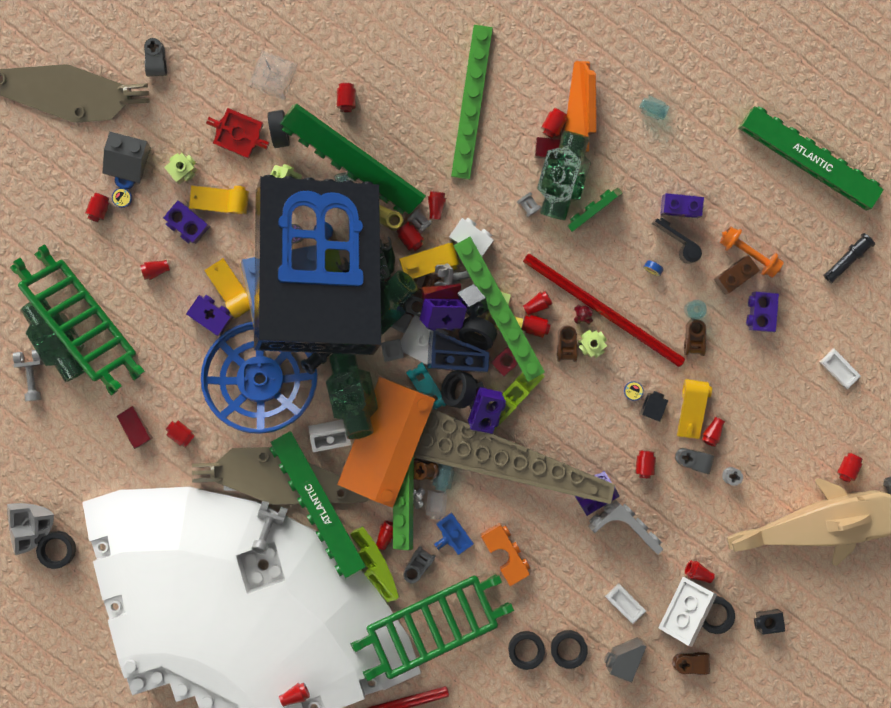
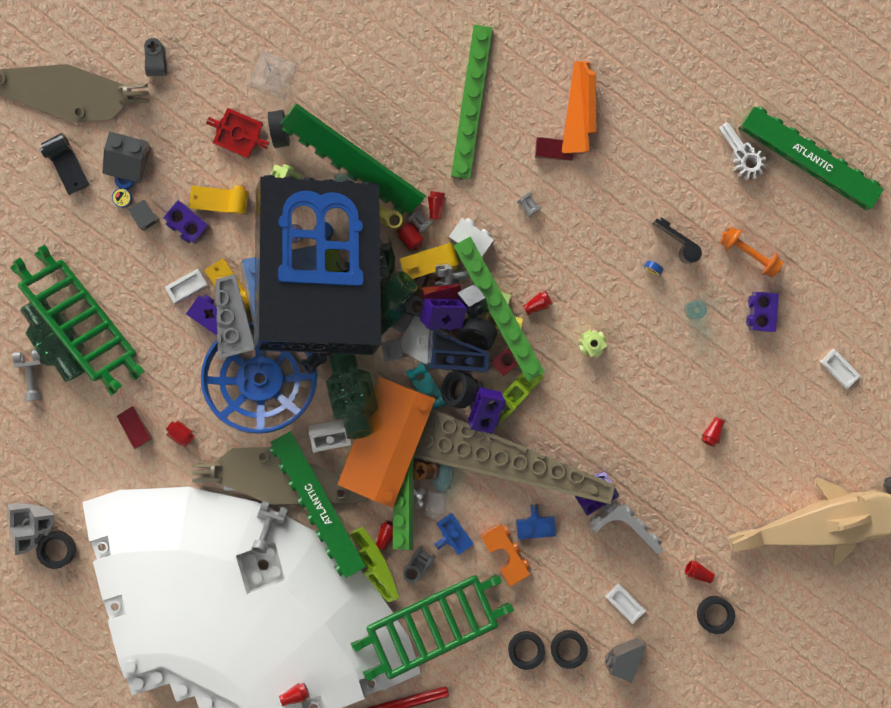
red brick [85,193,110,223] -> none
red cone [140,260,170,280] -> none
yellowish green brick [164,153,197,184] -> none
red brick [336,83,356,113] -> none
red brick [521,315,551,338] -> none
red axle [523,254,685,367] -> none
clear green brick [537,130,591,220] -> none
red brick [541,108,567,138] -> none
reddish brown piece [557,325,577,362] -> none
green wing [568,188,622,232] -> none
dark red plant [574,305,593,325] -> none
tile [624,381,644,401] -> none
red brick [636,450,656,479] -> none
clear light blue brick [639,95,669,120] -> none
black brick [640,391,668,422] -> none
white plate [658,577,717,647] -> none
dark purple brick [660,193,704,218] -> none
reddish brown piece [672,652,710,675] -> none
dark grey piece [675,448,715,474] -> none
yellow door [676,379,712,439] -> none
reddish brown piece [684,319,706,356] -> none
reddish brown brick [713,255,760,294] -> none
light grey bush [722,467,743,486] -> none
black brick [754,609,785,635] -> none
black pin [823,233,875,284] -> none
red brick [837,453,863,483] -> none
none -> black door [40,133,90,195]
none -> dark grey panel [128,200,160,231]
none -> white tile [165,269,209,304]
none -> light grey wing [216,274,254,359]
none -> blue plate [516,504,556,540]
none -> white gear [719,122,766,180]

